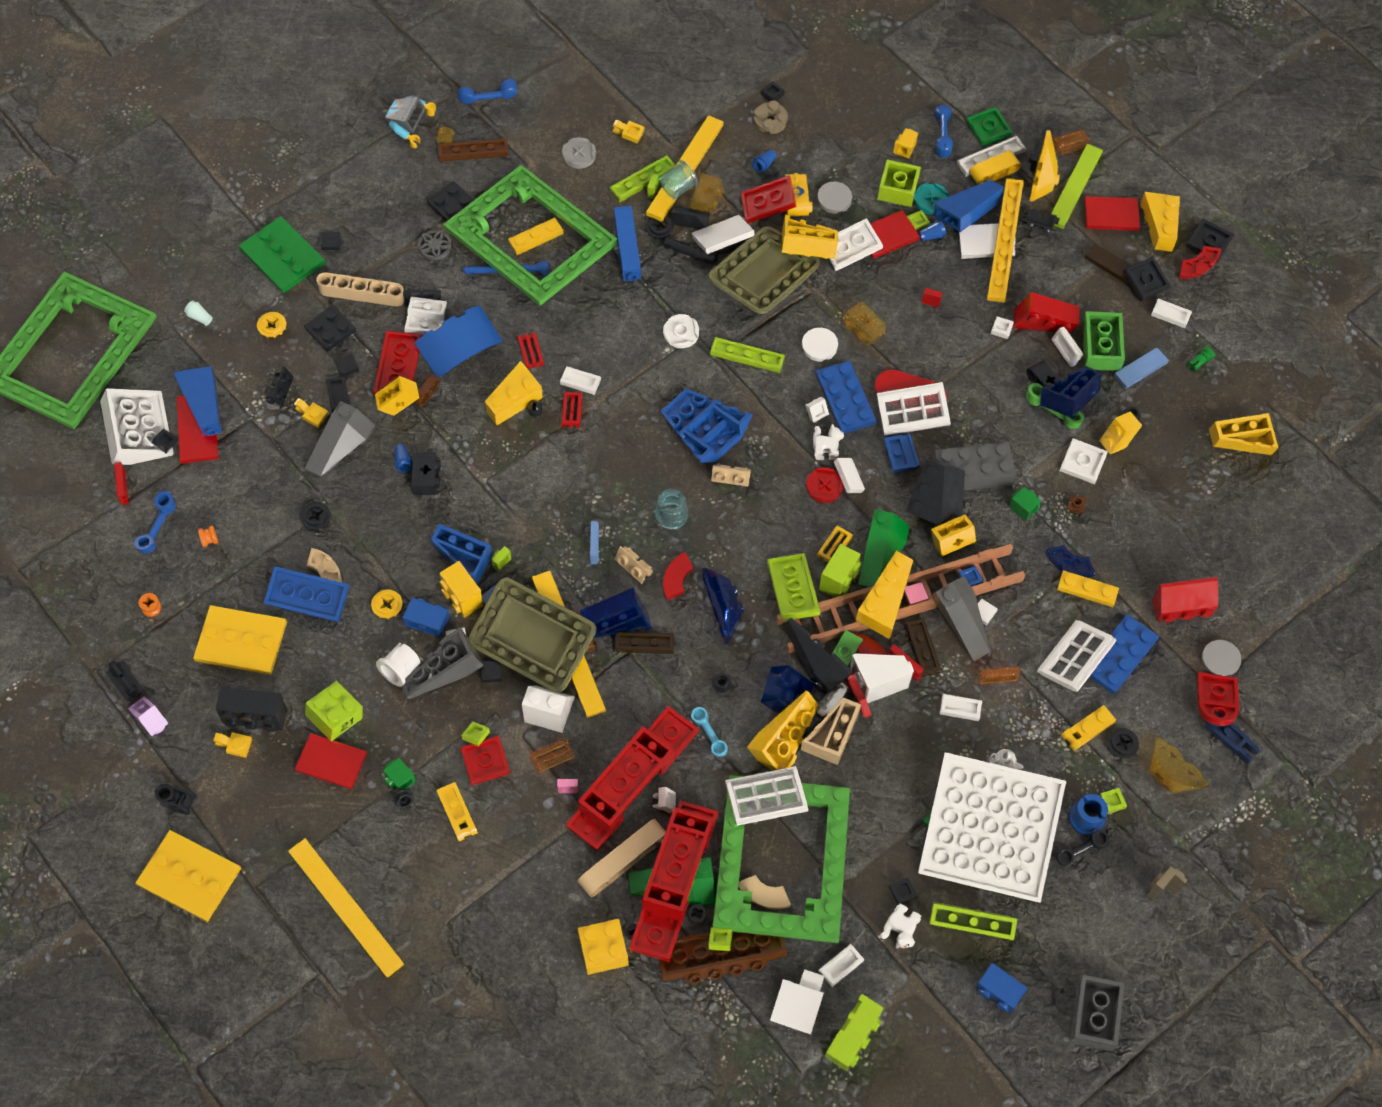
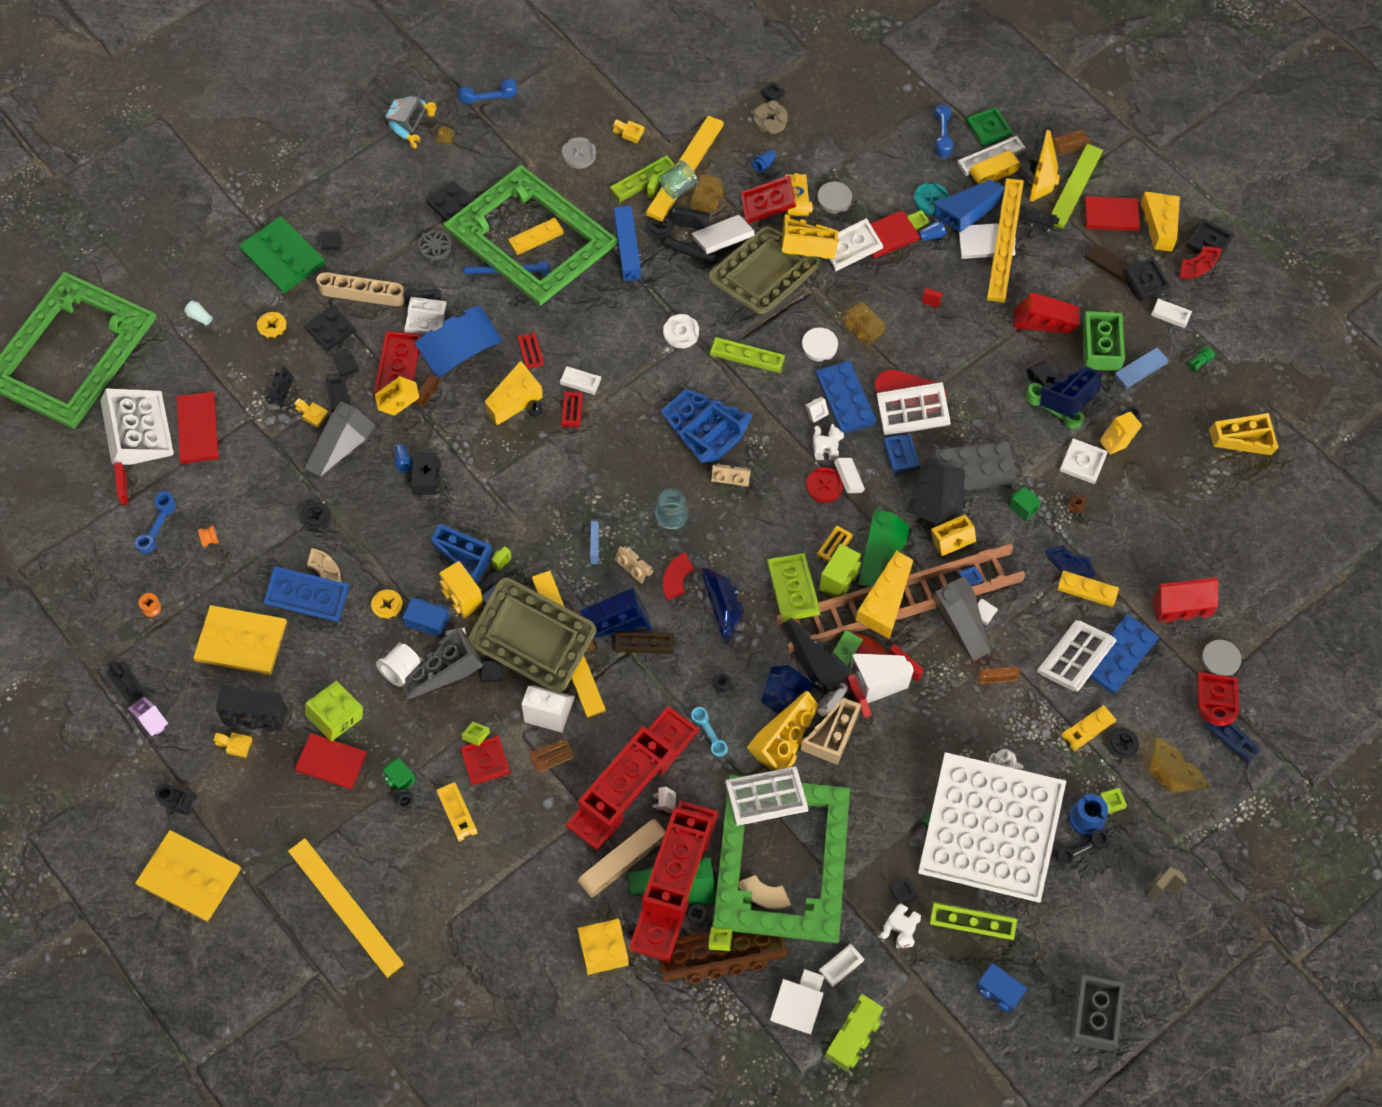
black tile [151,428,179,454] -> none
blue slope [174,366,222,436] -> none
reddish brown tile [438,138,509,162] -> none
bright pink tile [557,779,578,793] -> none
lime brick [877,160,921,207] -> none
yellow brick [893,128,918,158] -> none
bright pink tile [904,582,929,606] -> none
dark brown tile [905,618,941,677] -> none
white tile [940,694,982,721] -> none
white tile [991,316,1014,339] -> none
white tile [1051,327,1084,367] -> none

